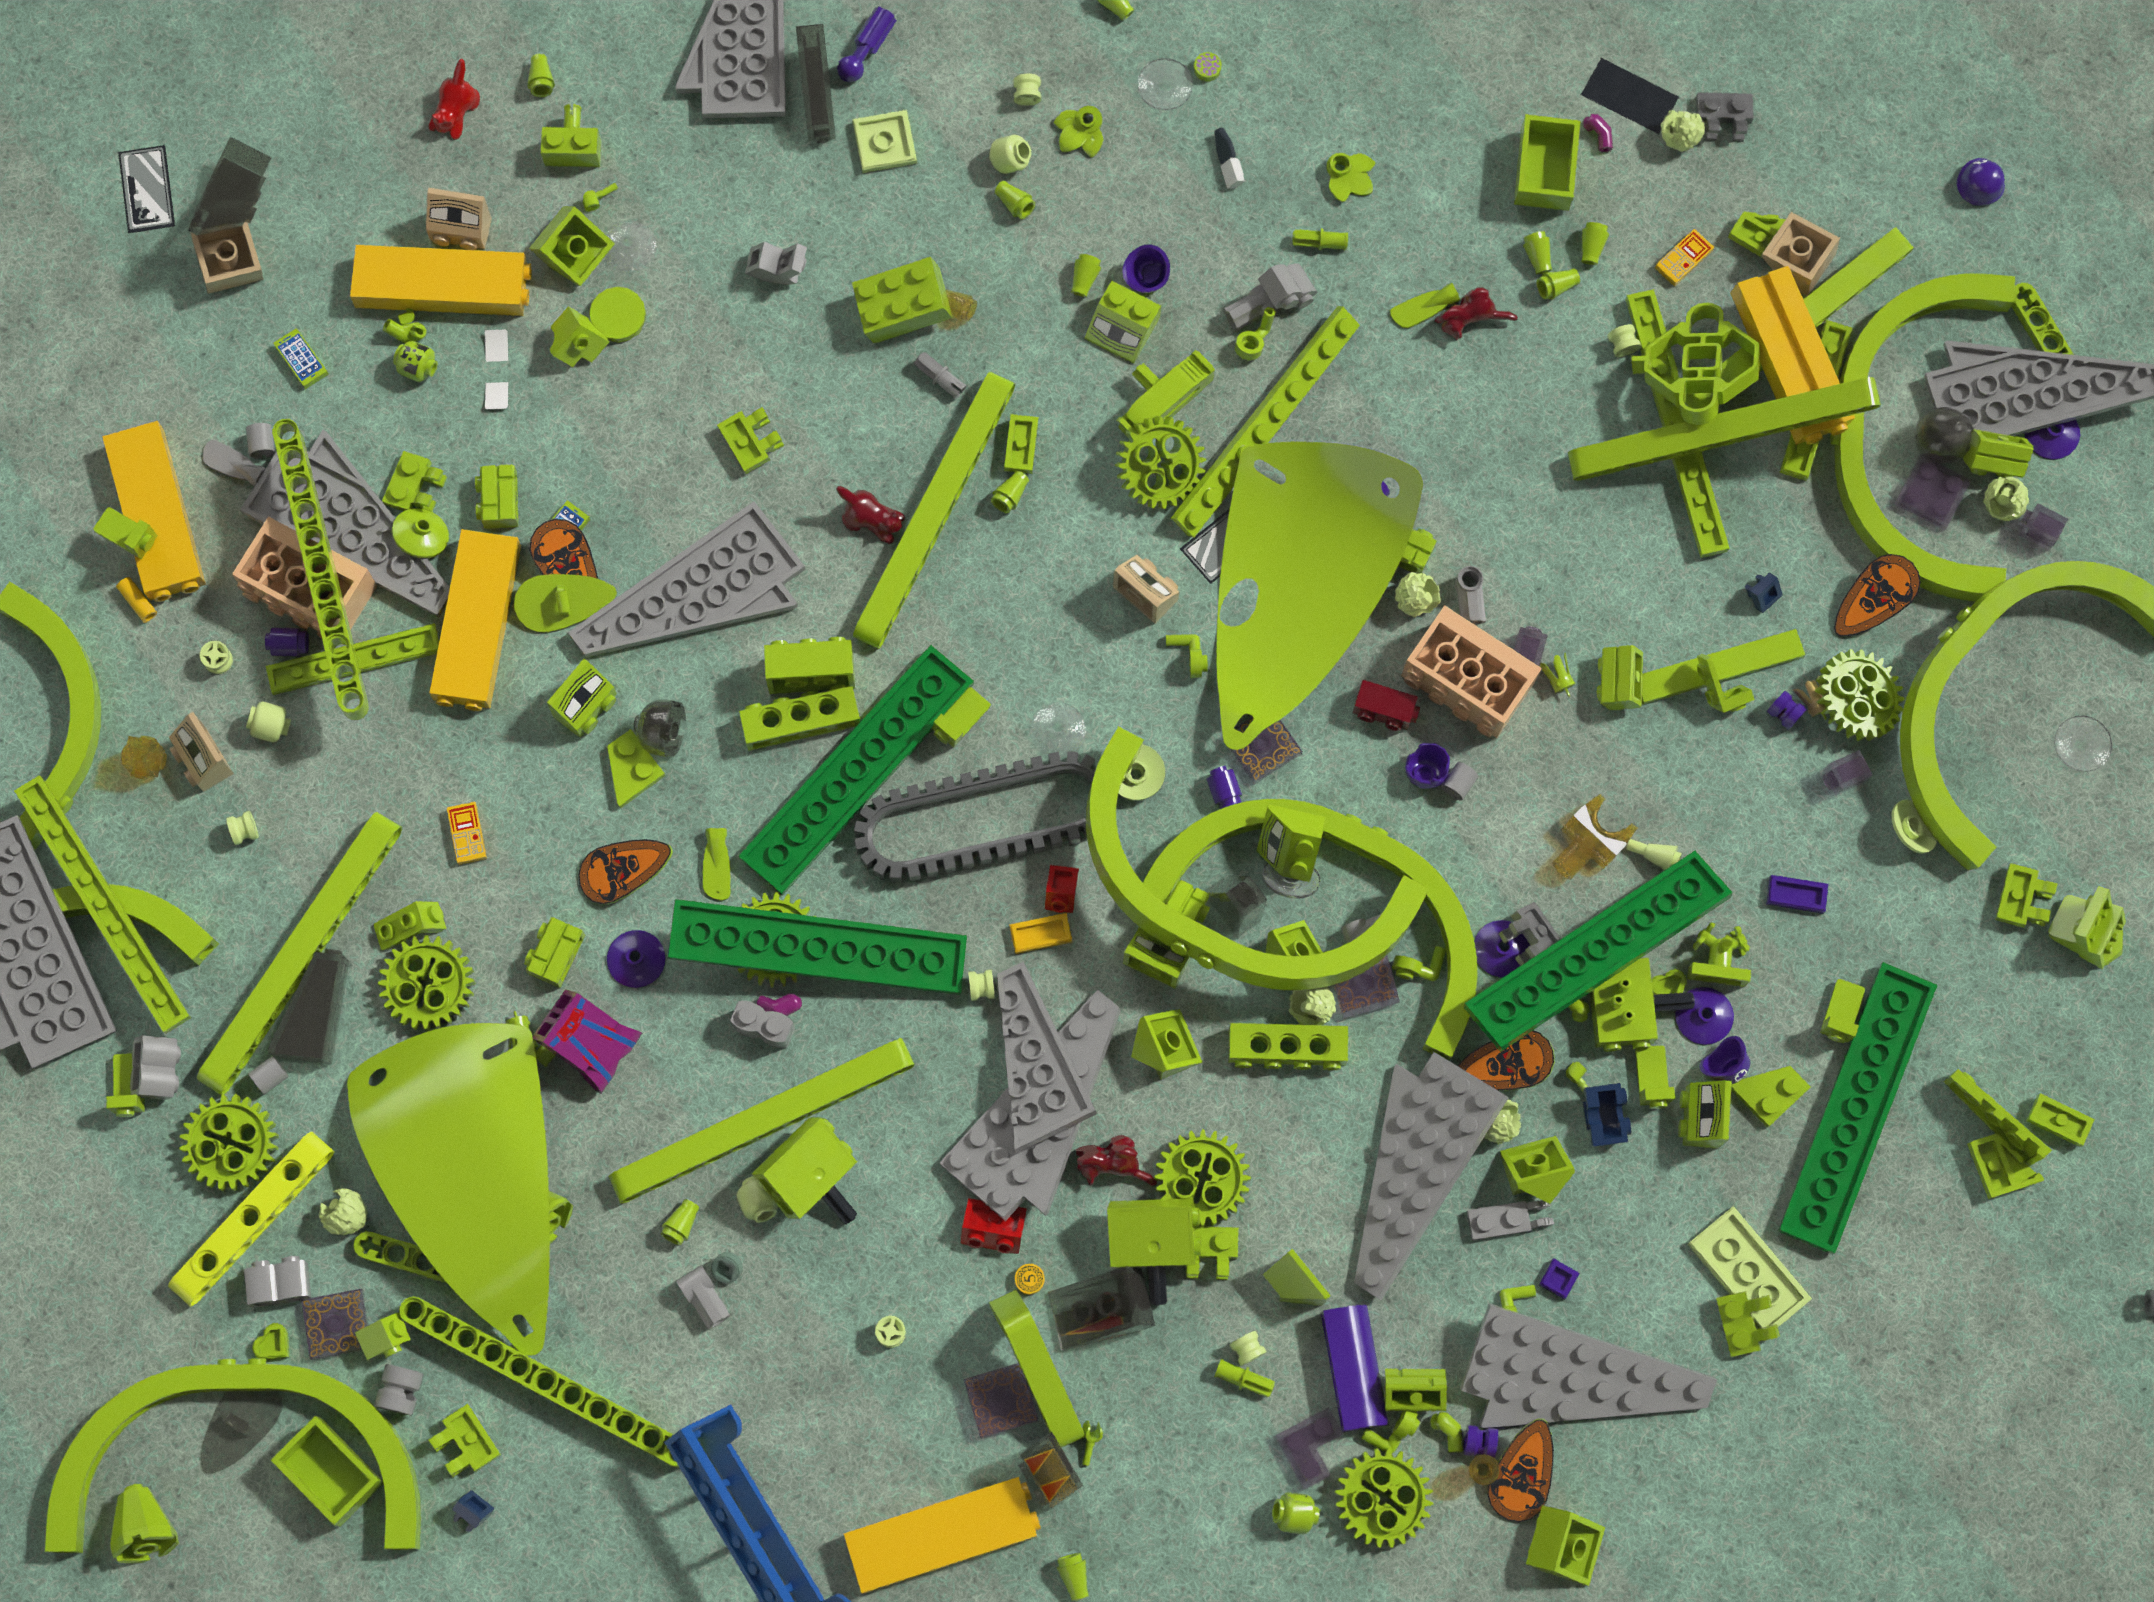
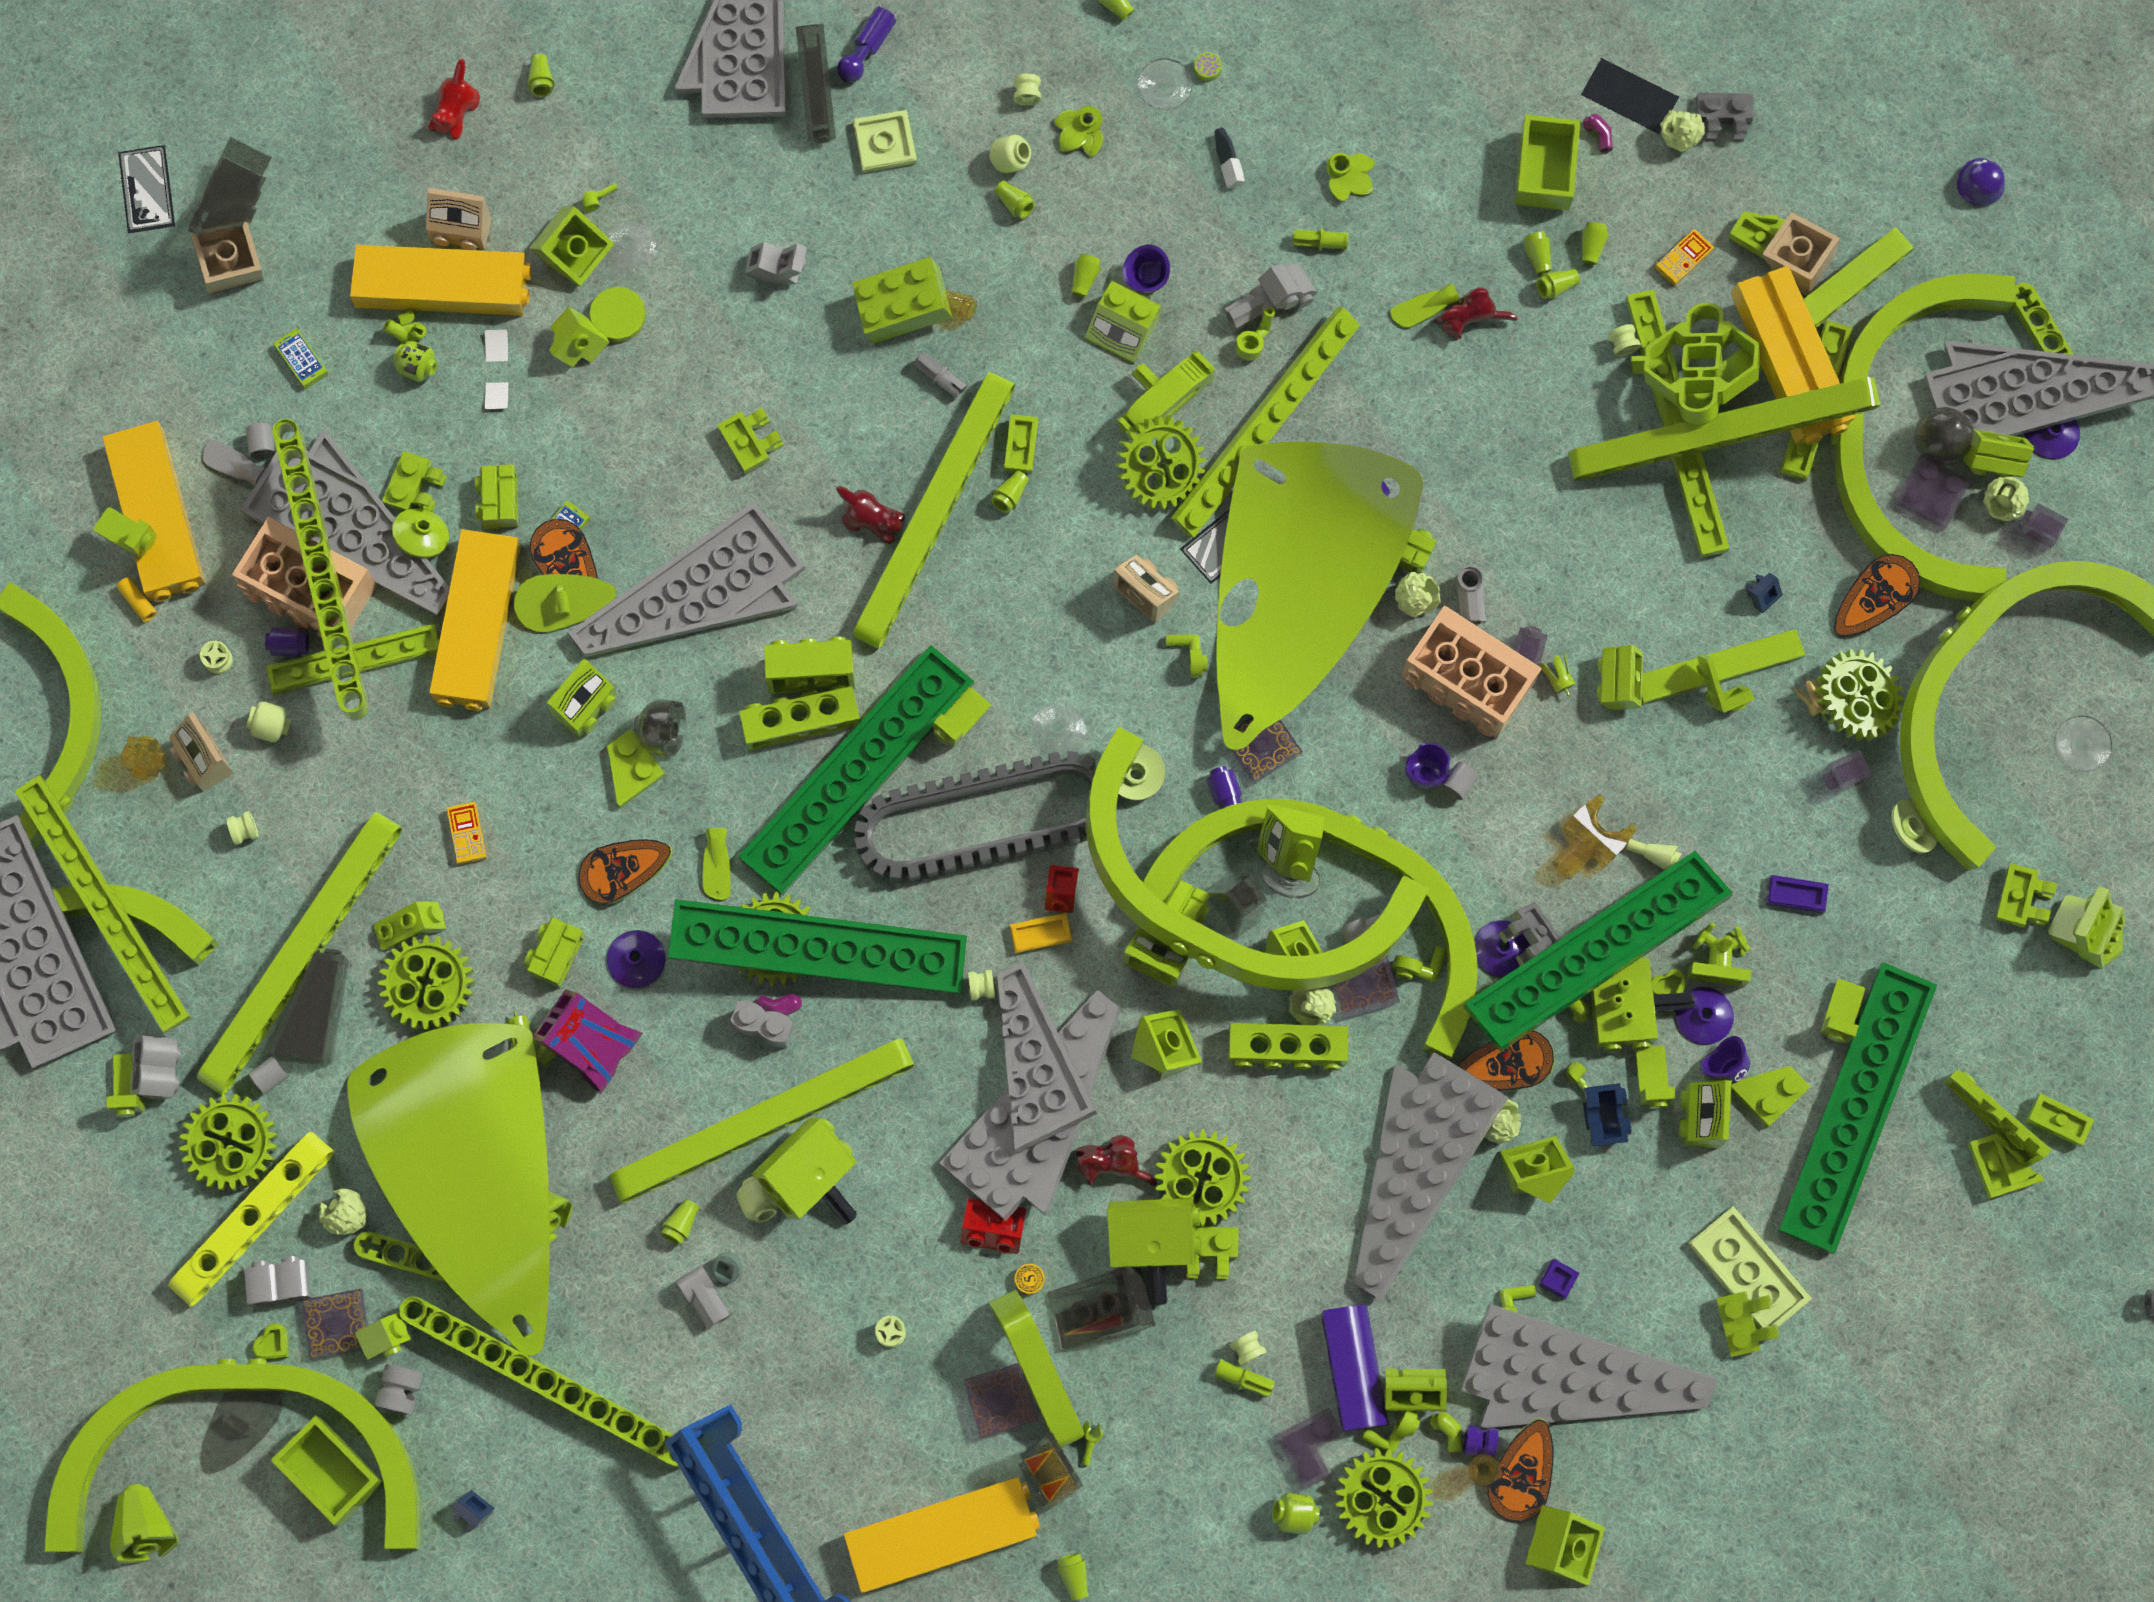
lime plate [429,1404,501,1478] -> none
lime brick [541,104,601,167] -> none
lime slope [1263,1248,1331,1306] -> none
dark red brick [1352,680,1420,731] -> none
light grey hinge [1467,1200,1554,1241] -> none
dark purple wheel [1766,690,1807,730] -> none

